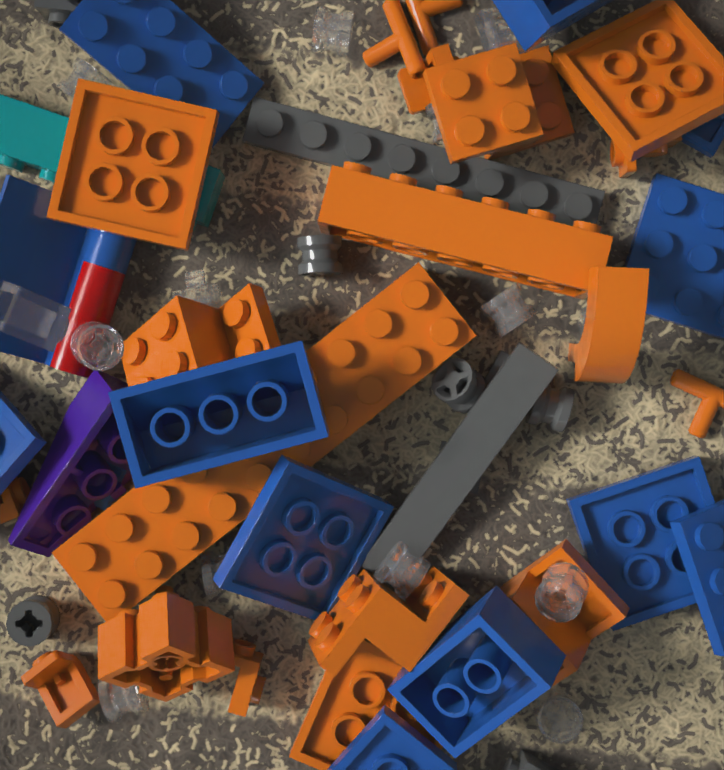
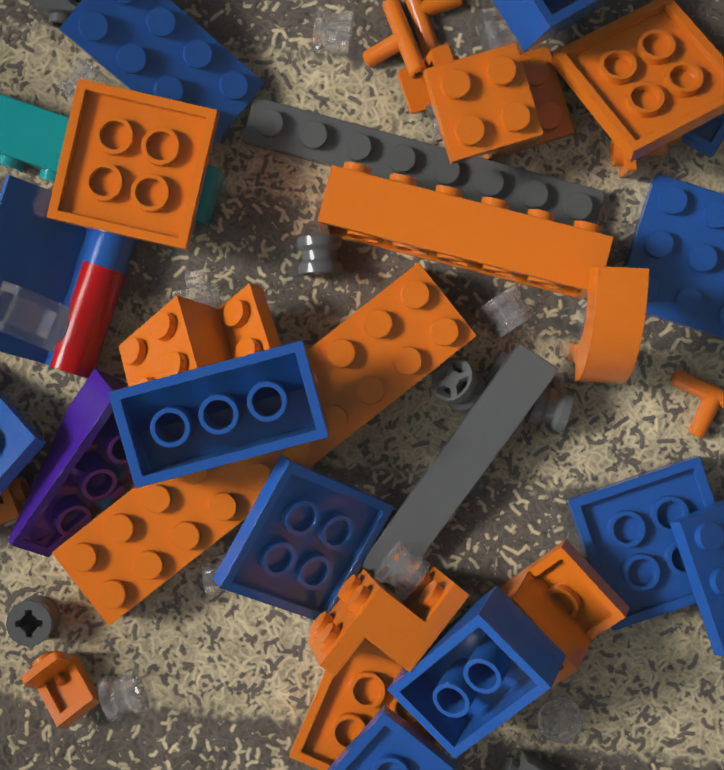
clear wheel [70,321,124,371] -> none
orange brick [98,585,235,702] -> none
orange bracket [228,638,266,717] -> none
clear wheel [534,562,589,622] -> none

